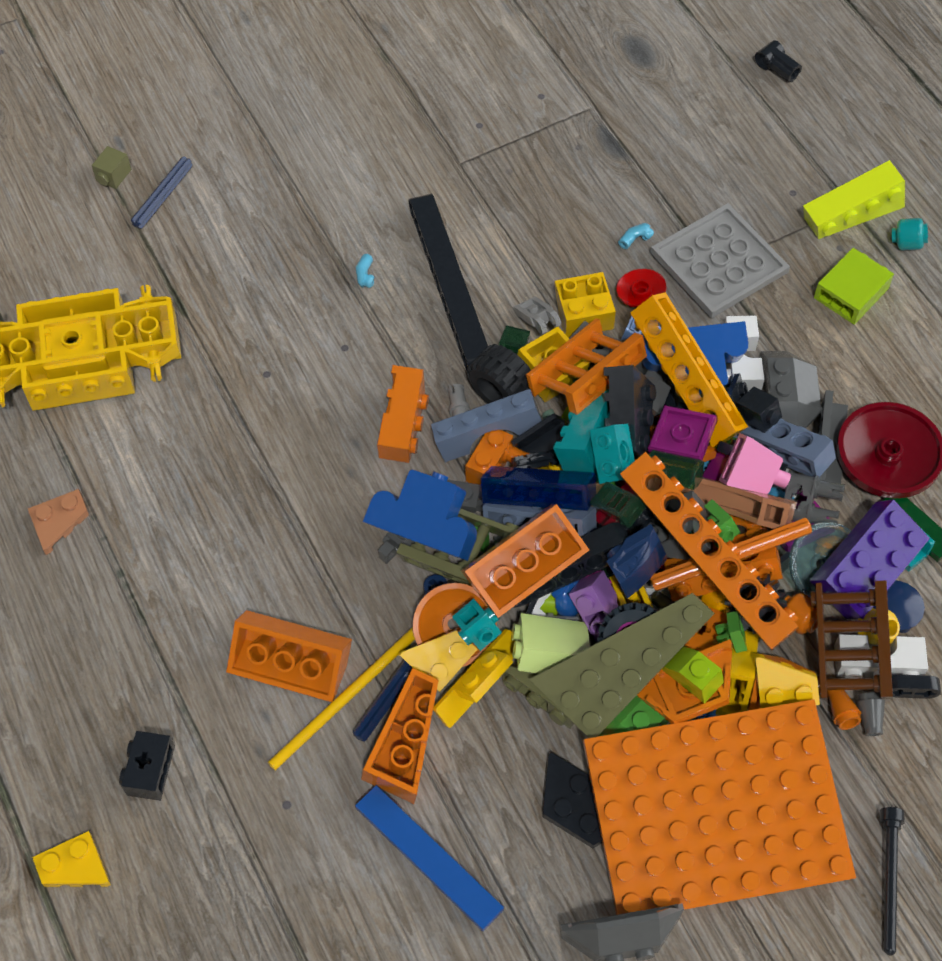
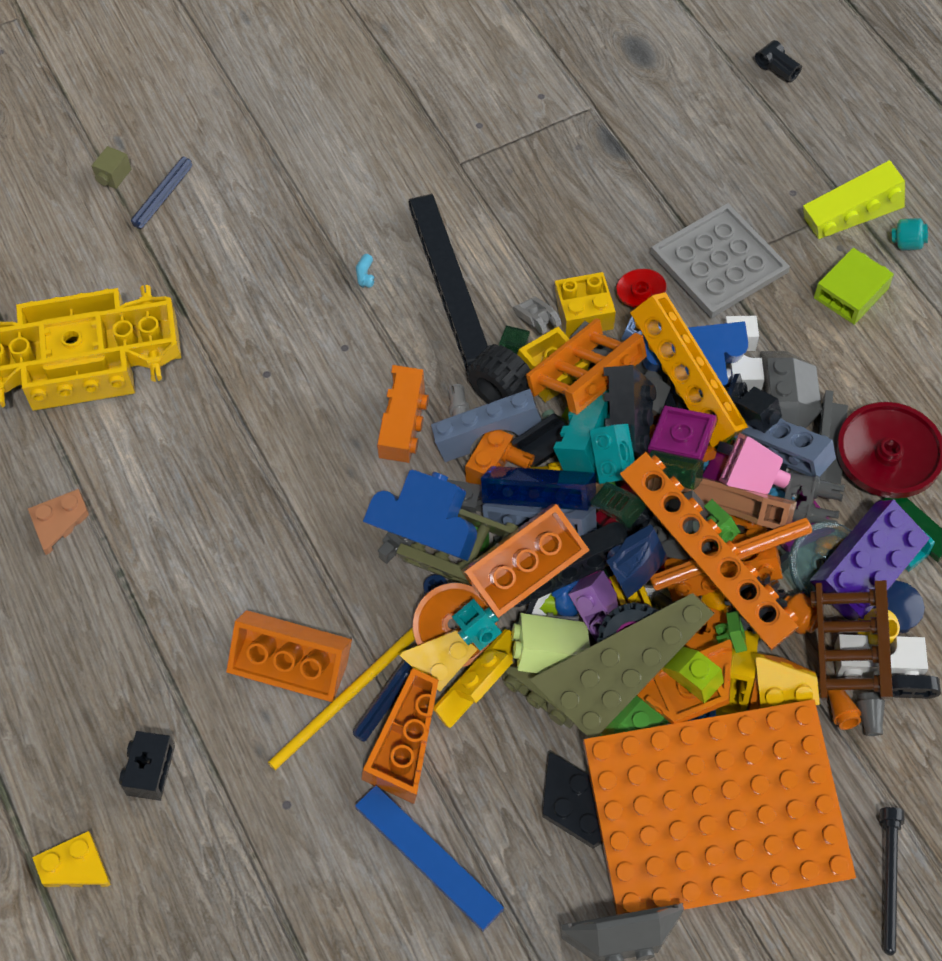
black axle [512,449,560,472] -> none
medium azure arm [618,223,654,249] -> none

